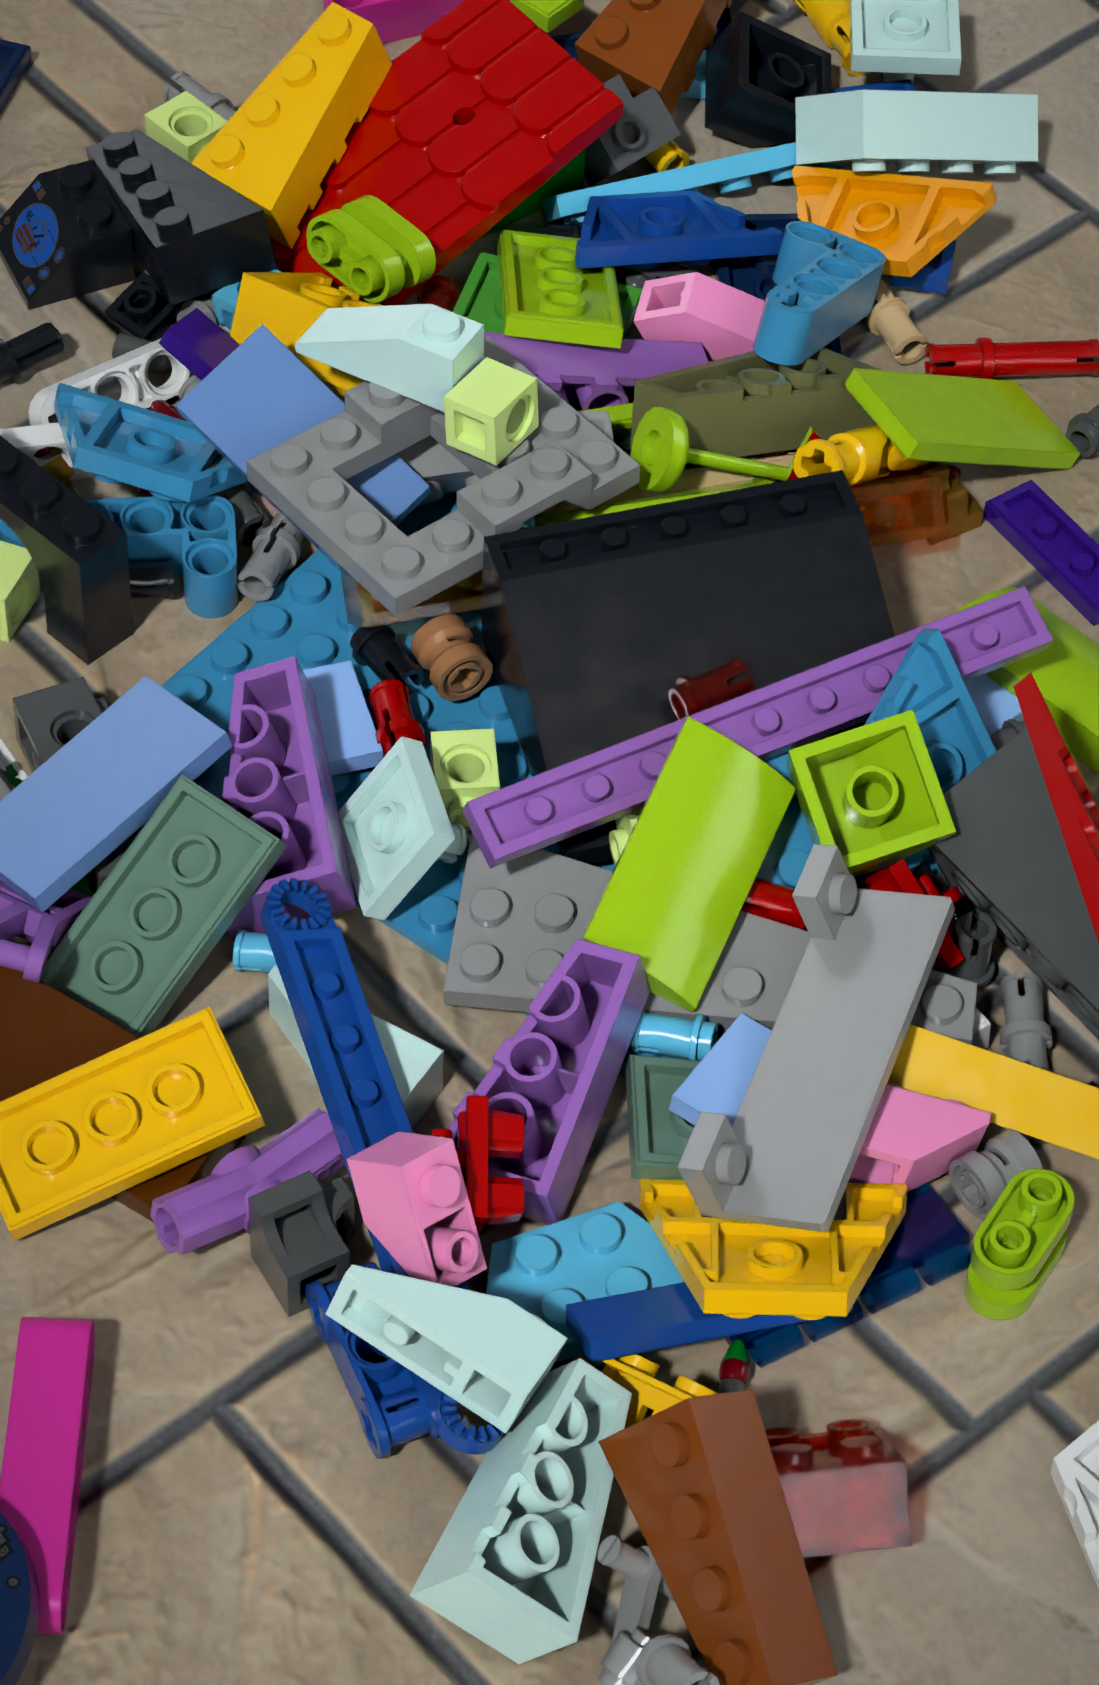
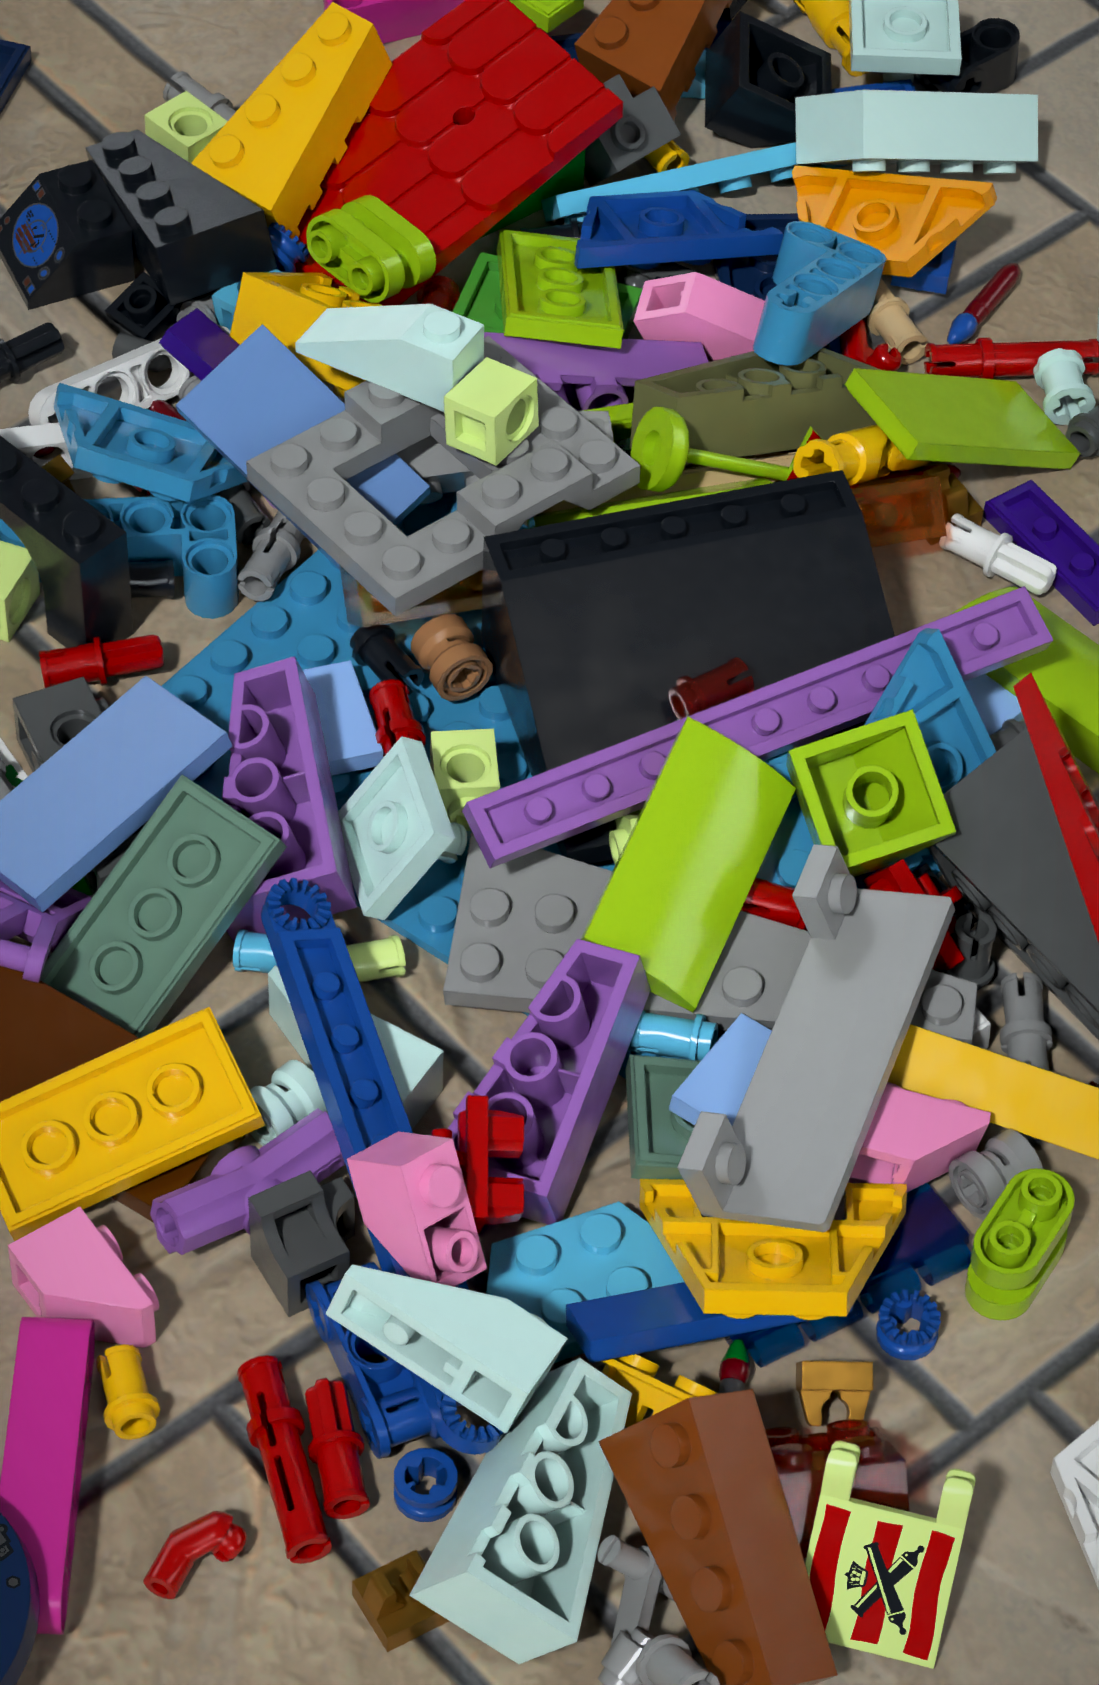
none -> bright pink slope [8,1207,159,1348]
none -> red axle [39,634,165,688]
none -> yellow pin [96,1344,160,1440]
none -> red arm [143,1511,247,1599]
none -> red pin [237,1355,333,1564]
none -> light aqua wheel [250,1060,328,1146]
none -> blue bush [268,222,310,273]
none -> red axle [305,1378,370,1519]
none -> yellowish green pin [346,935,406,983]
none -> pearl gold tile [352,1550,449,1652]
none -> blue bush [394,1448,458,1522]
none -> pearl gold tile [796,1361,873,1427]
none -> flag [805,1440,976,1669]
none -> red arm [839,320,902,371]
none -> blue bush [876,1289,941,1360]
none -> black piece [917,18,1020,93]
none -> white axle [939,513,1057,595]
none -> dark red piece [947,263,1021,344]
none -> light aqua bush [1033,348,1096,425]

